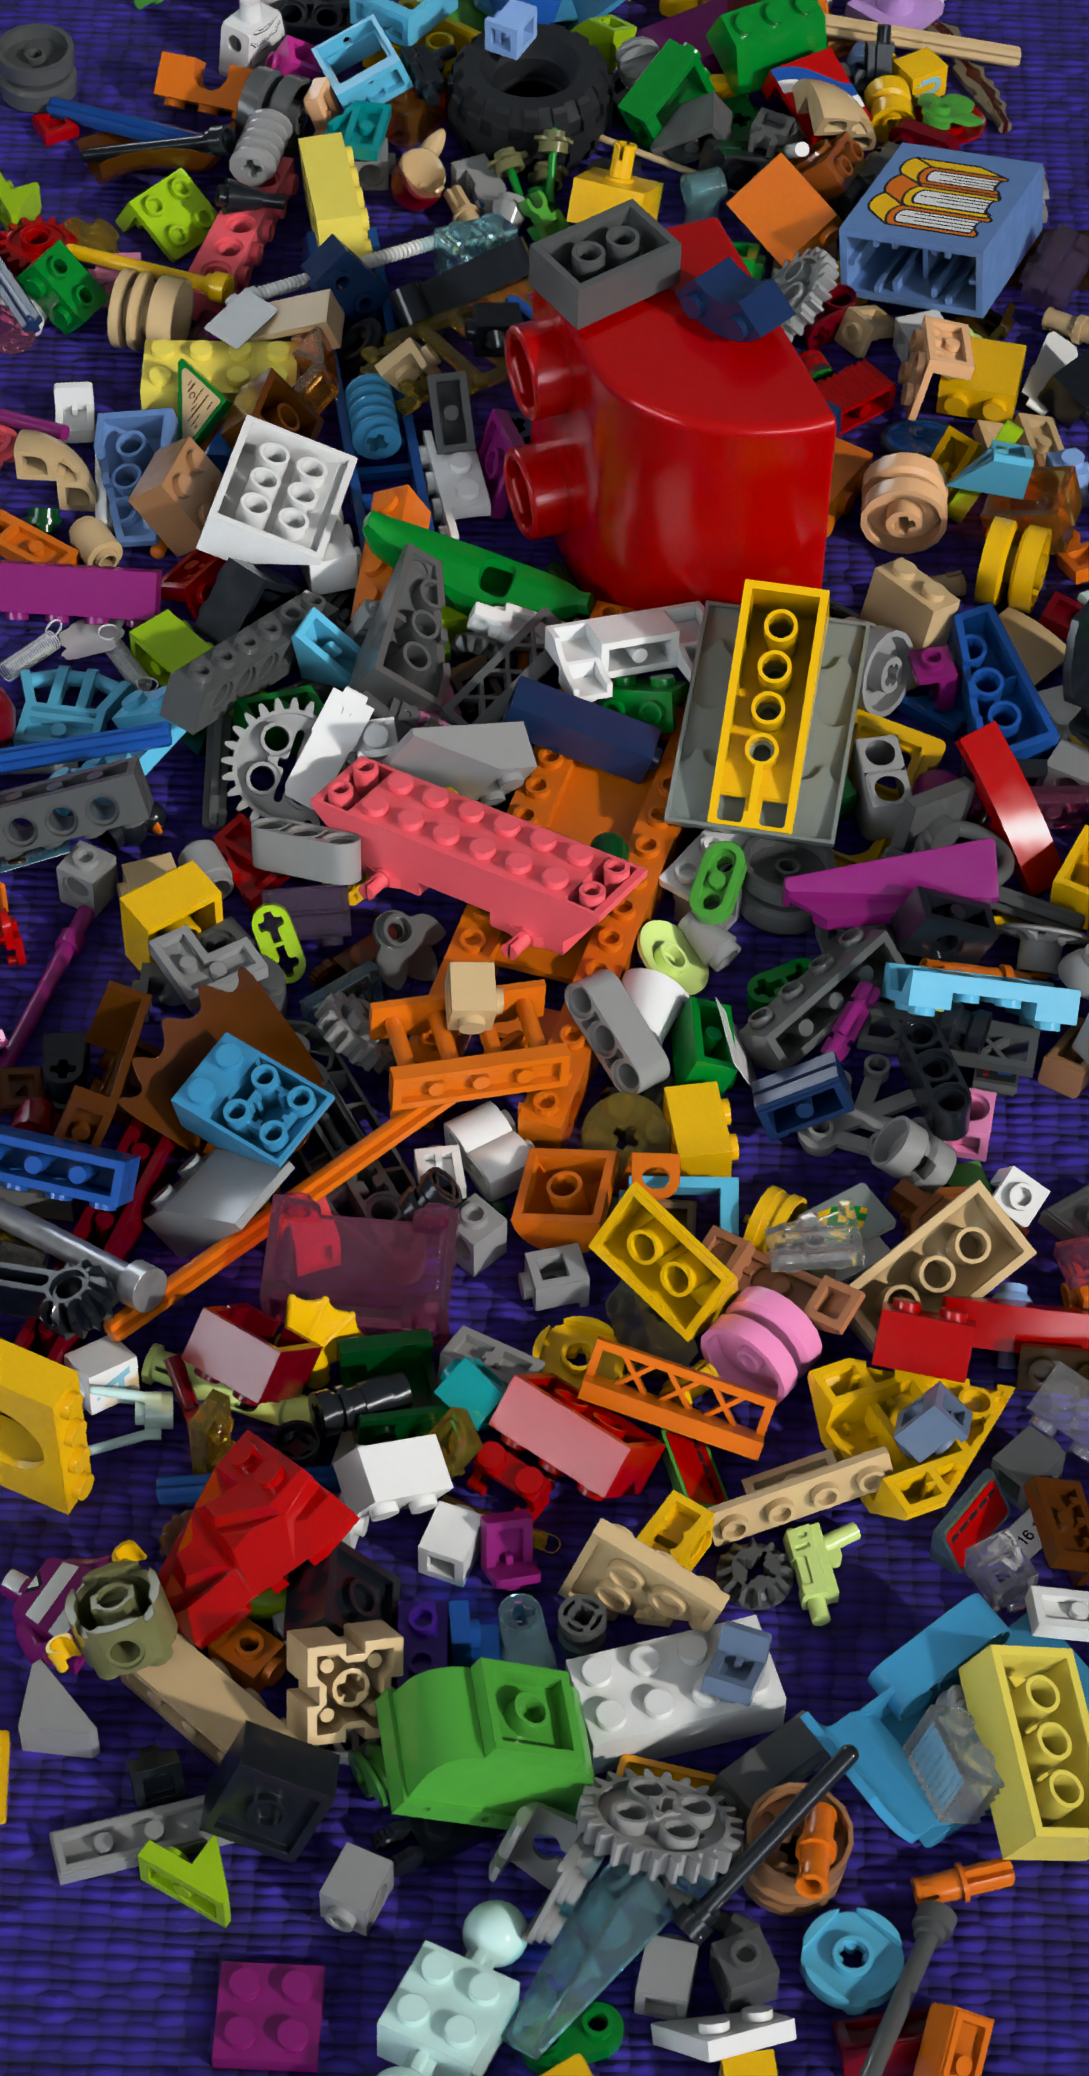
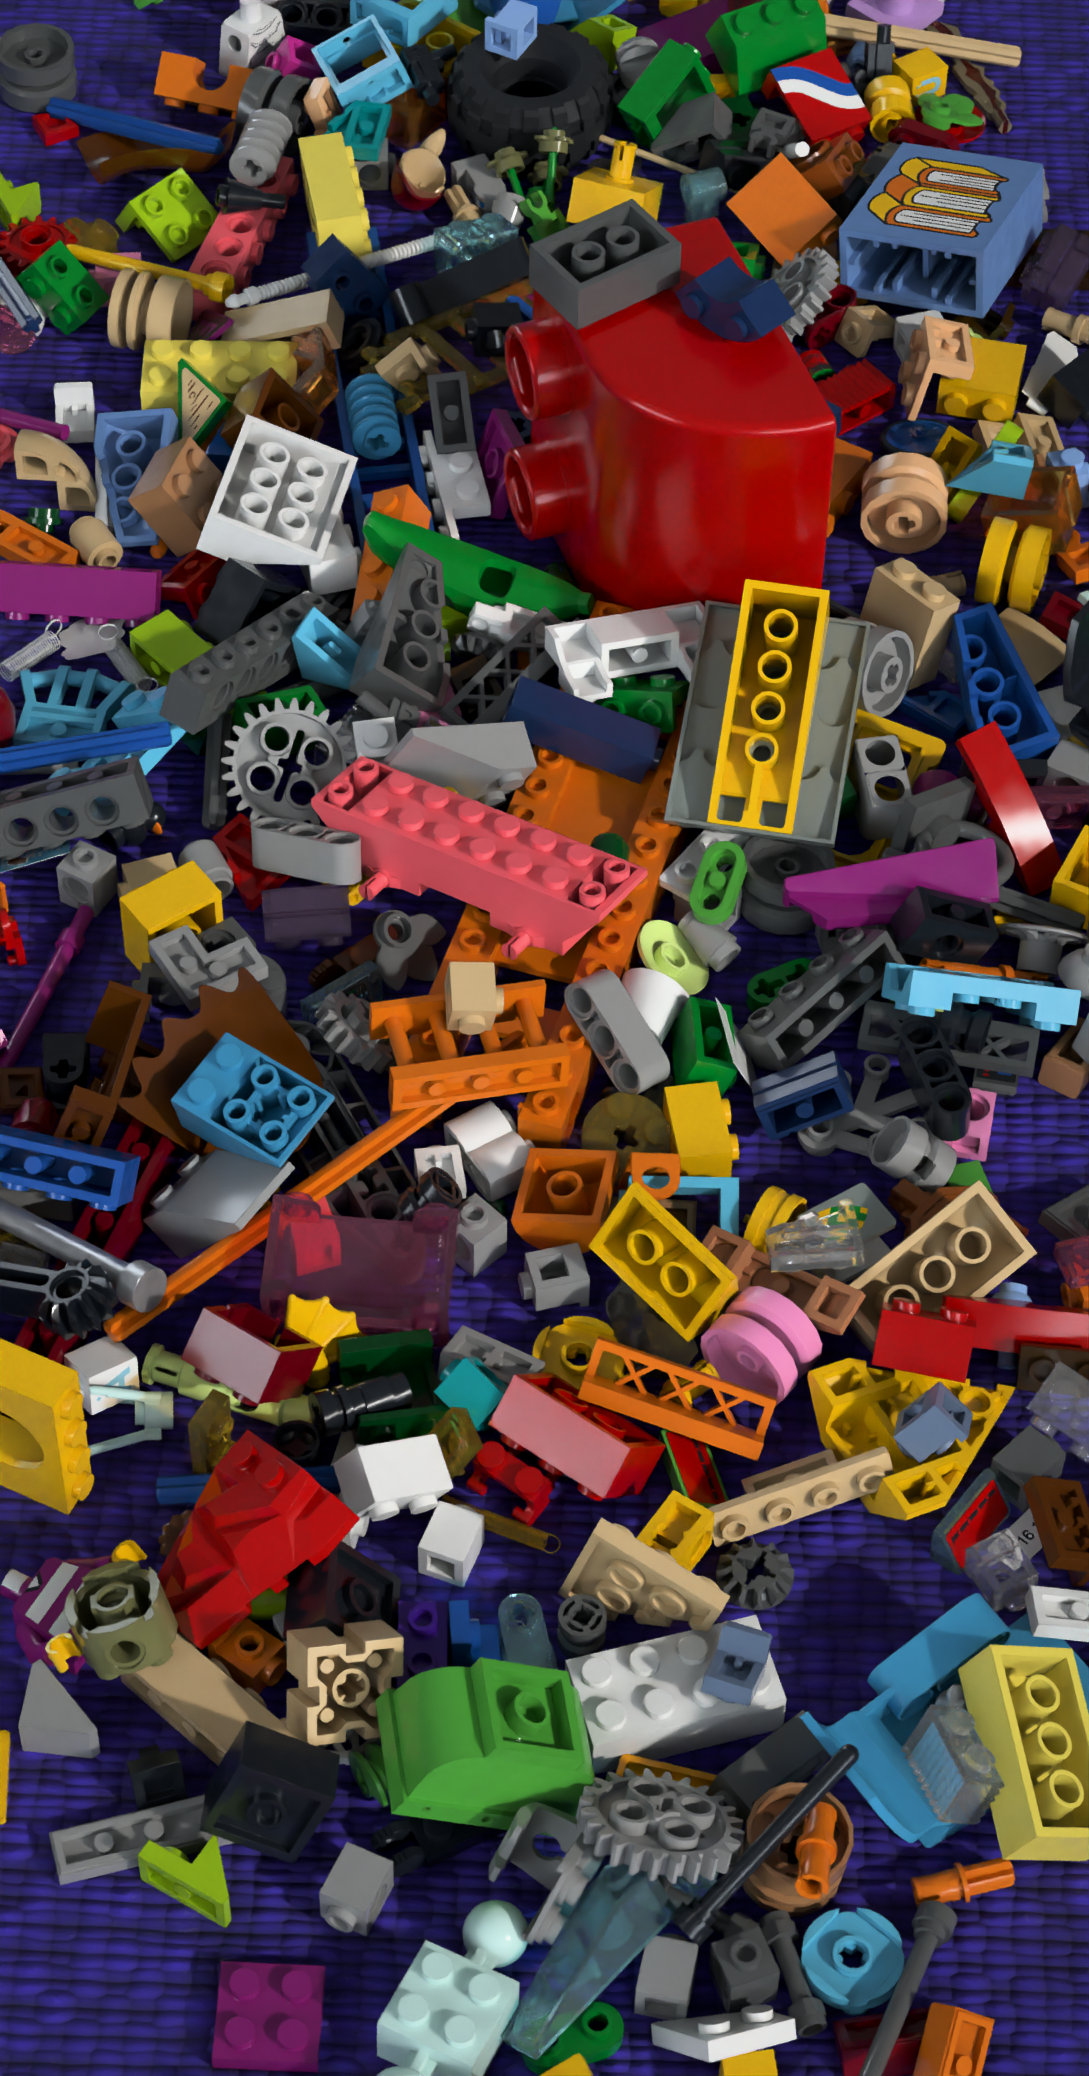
black piece [81,124,236,163] -> none
dark red bar [164,1354,210,1444] -> none
white sticker [204,289,278,349] -> none
lime beam [251,902,306,984] -> none
white piece [285,686,374,810] -> none
magenta bracket [480,1509,541,1591] -> none
yellowish green piece [783,1522,861,1626] -> none
tan brick [792,79,876,151] -> none
magenta axle [821,981,881,1063] -> none
magenta bracket [908,645,961,711] -> none
white bracket [989,1166,1051,1228] -> none
none -> dark grey bar [759,1910,828,2037]

